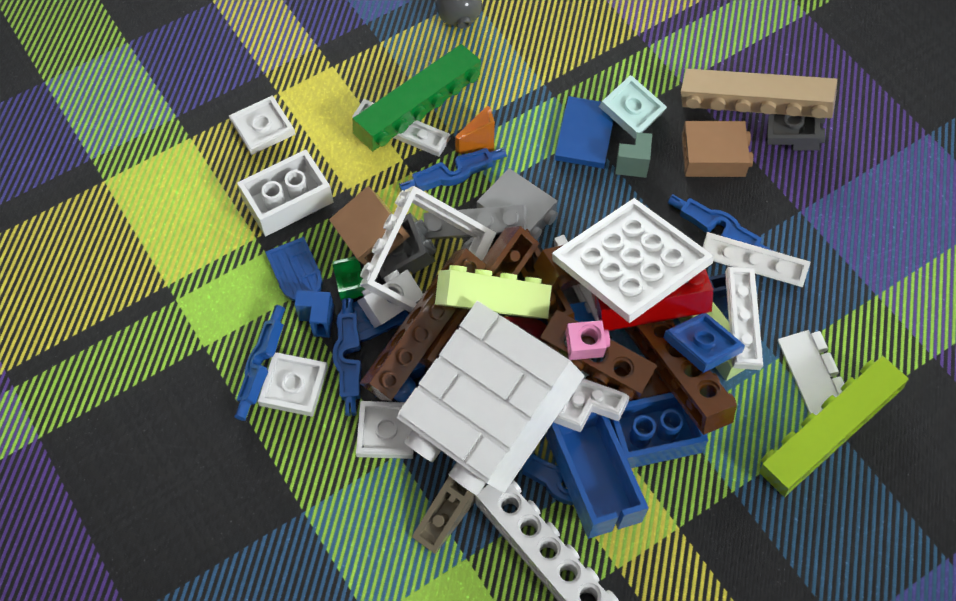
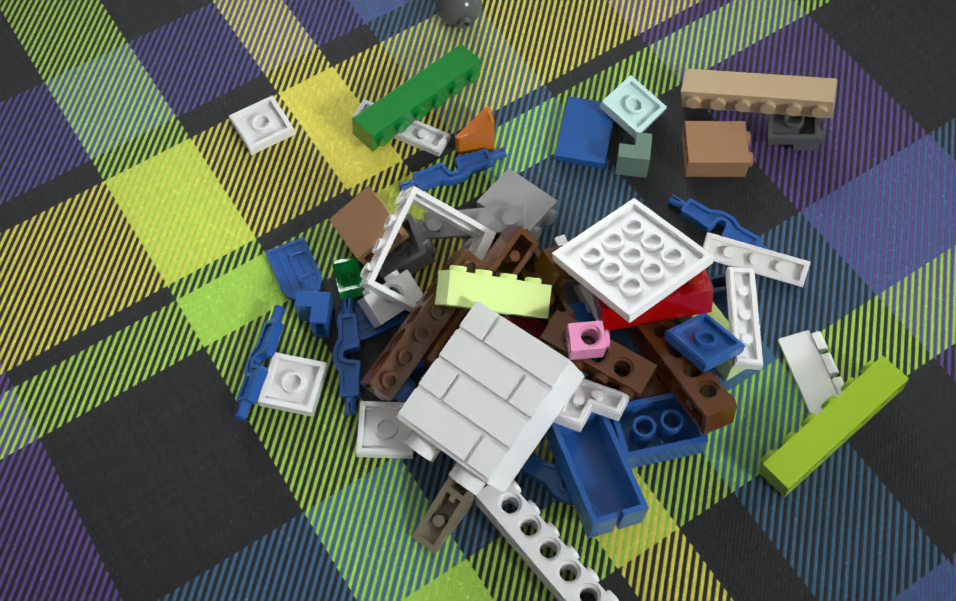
white brick [237,150,334,237] -> none

